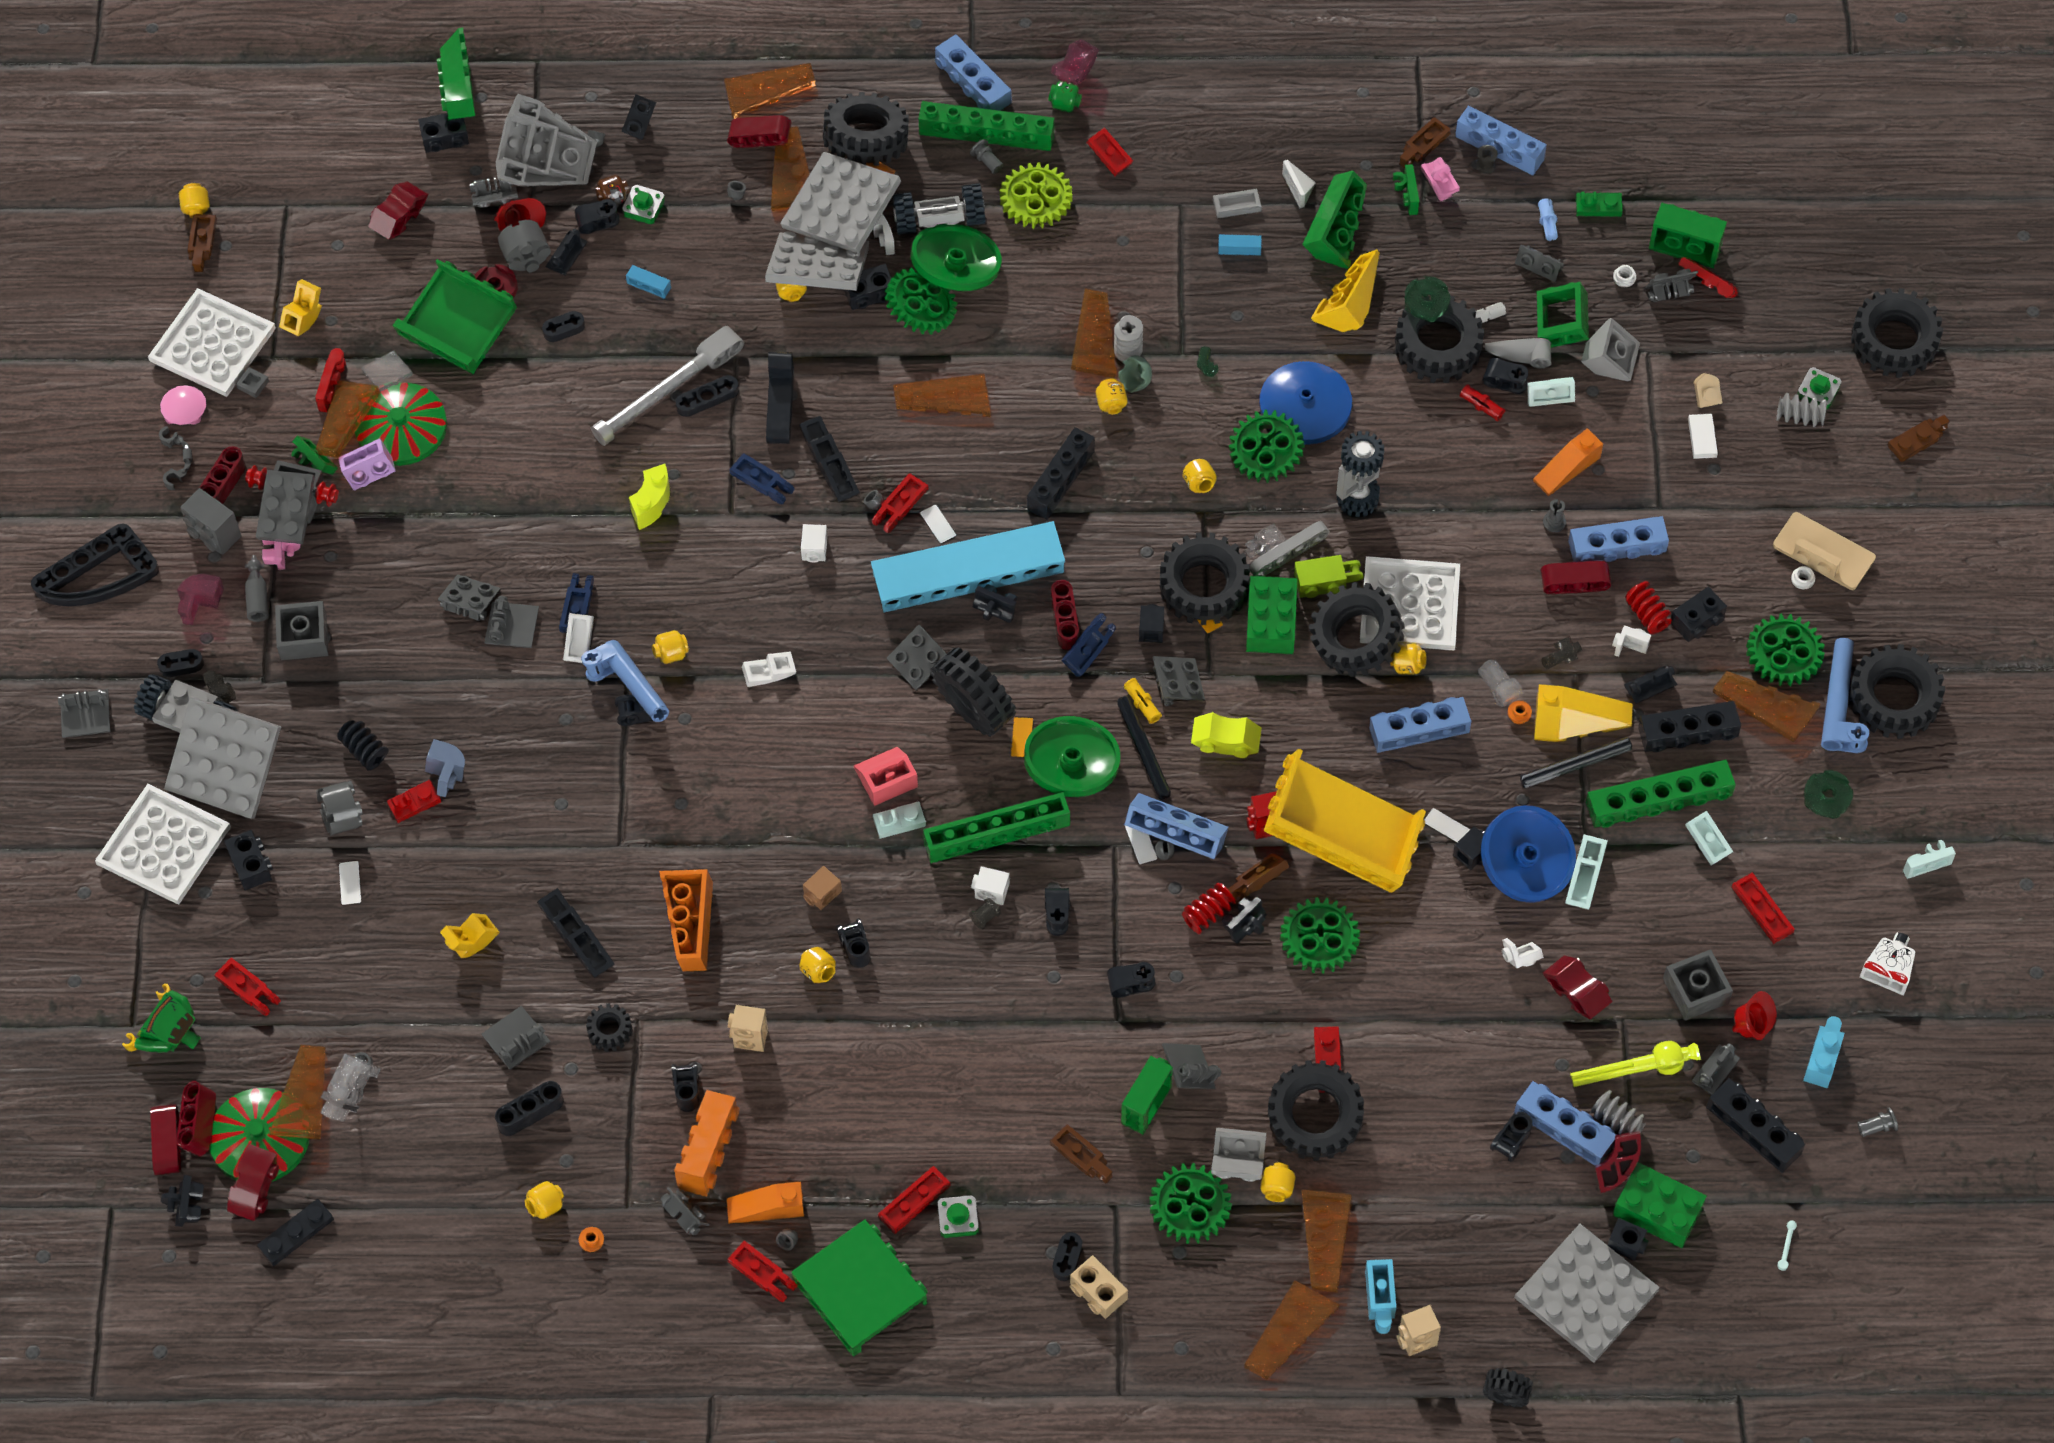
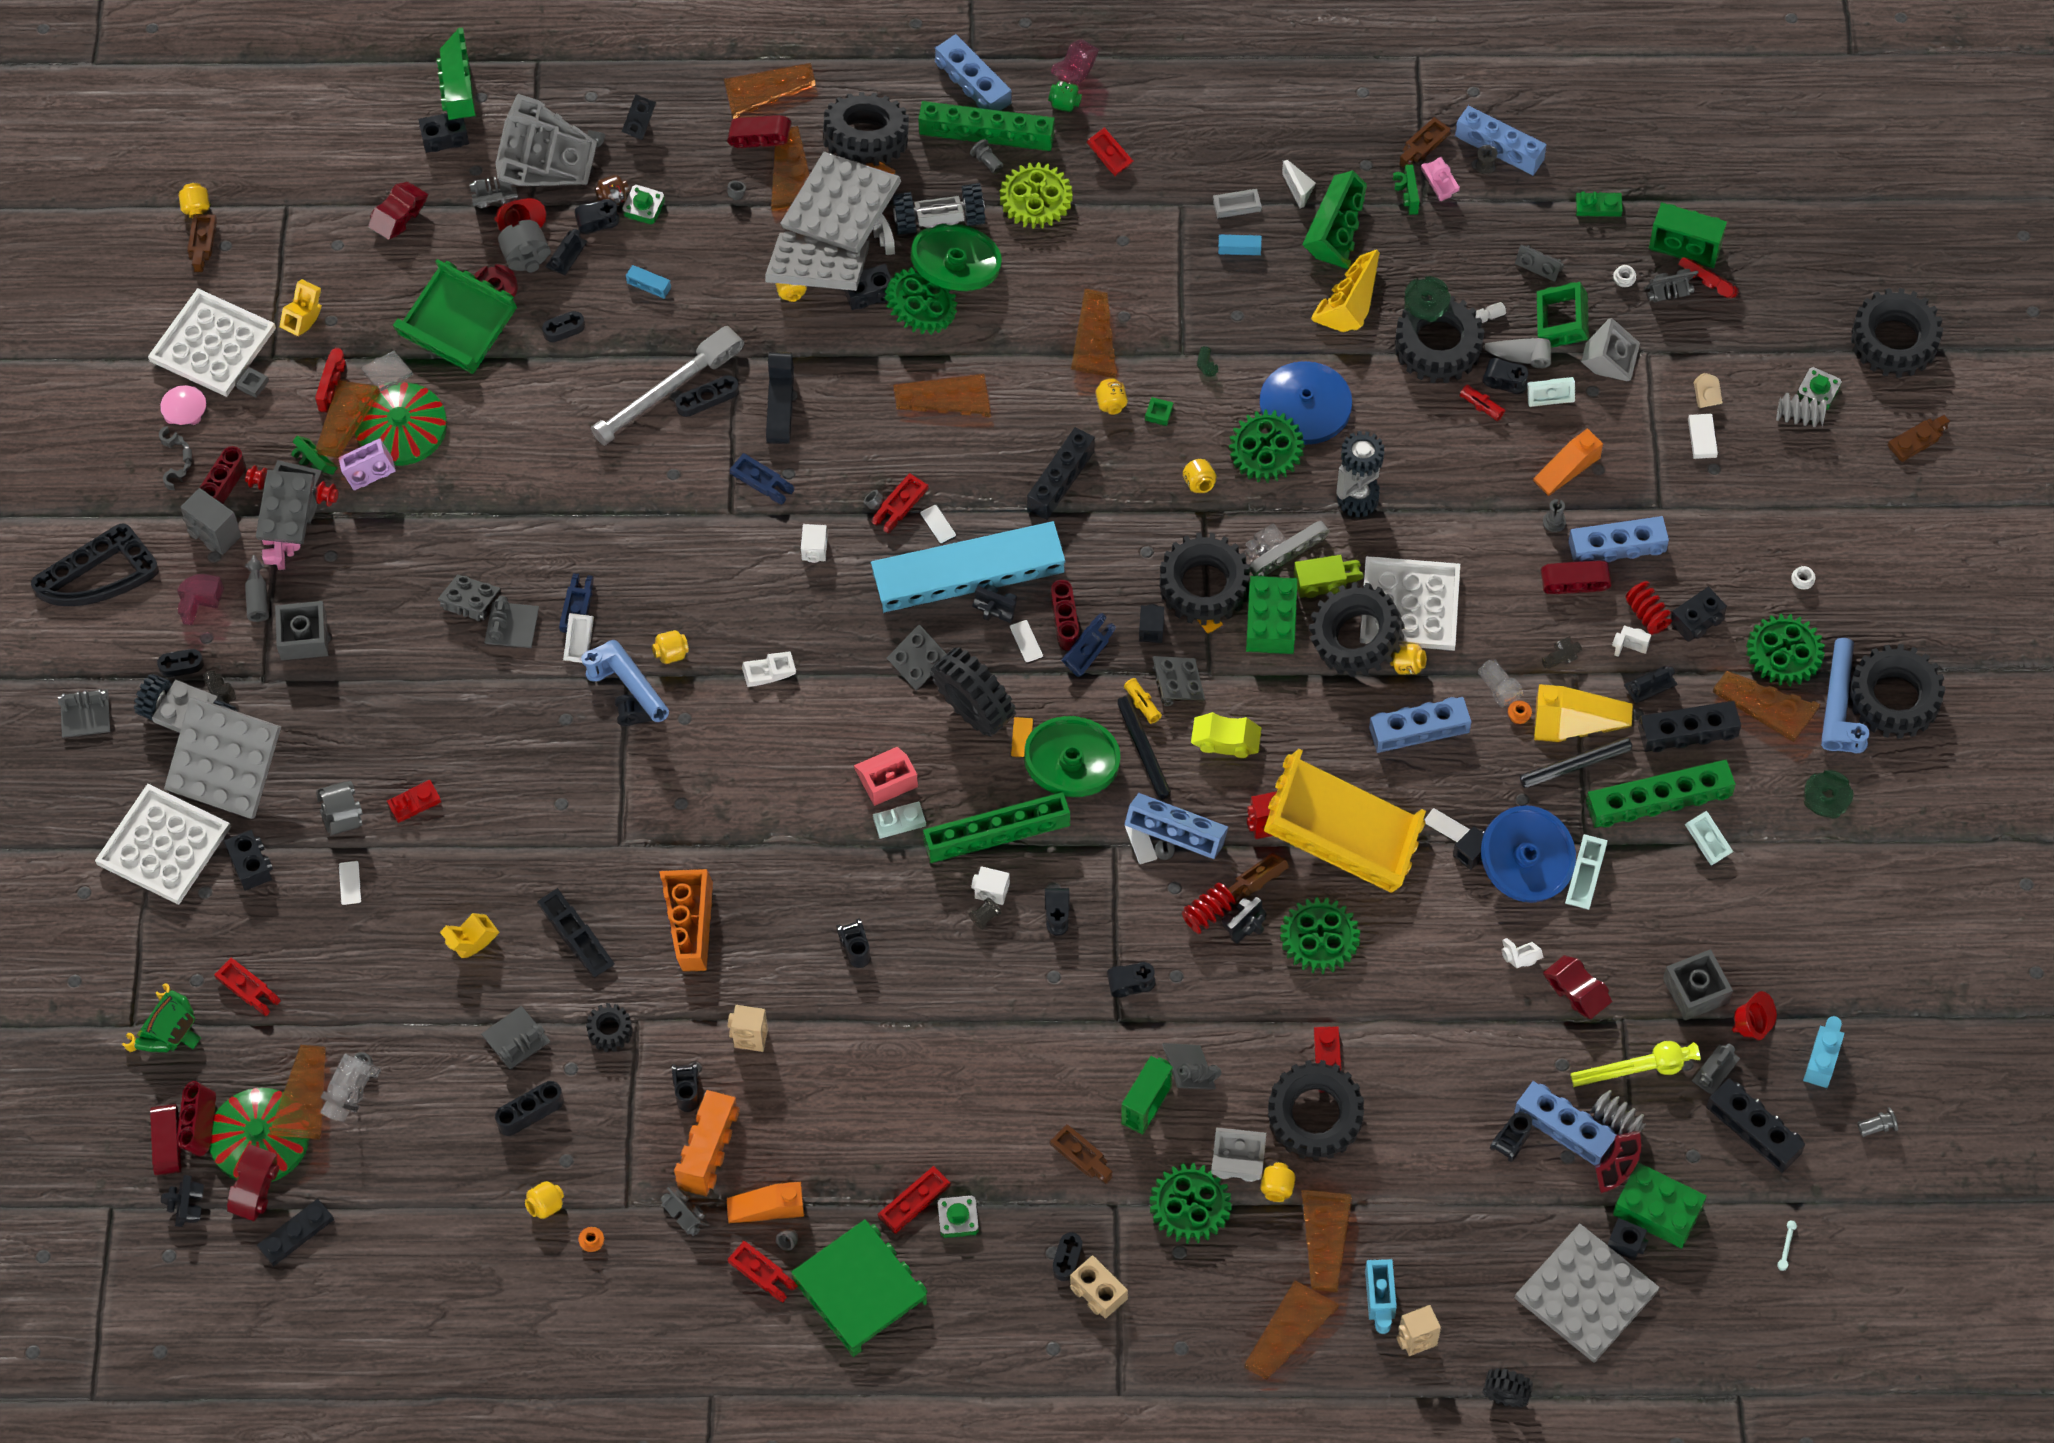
black piece [337,720,389,771] -> none
sand blue brick [425,739,465,797] -> none
neon yellow brick [629,464,670,530] -> none
black slope [799,415,860,503] -> none
yellow head [799,947,836,984] -> none
medium nougat brick [803,866,842,910] -> none
light grey piece [1114,315,1143,361] -> none
sand green hair [1118,355,1152,393] -> none
light blue axle [1538,199,1558,241] -> none
red tile [1732,872,1795,944] -> none
tan bracket [1773,512,1876,590] -> none
white torso [1860,932,1915,996] -> none
light aqua plate [1903,840,1956,879] -> none
none -> white sticker [1010,620,1043,662]
none -> green tile [1145,397,1174,426]

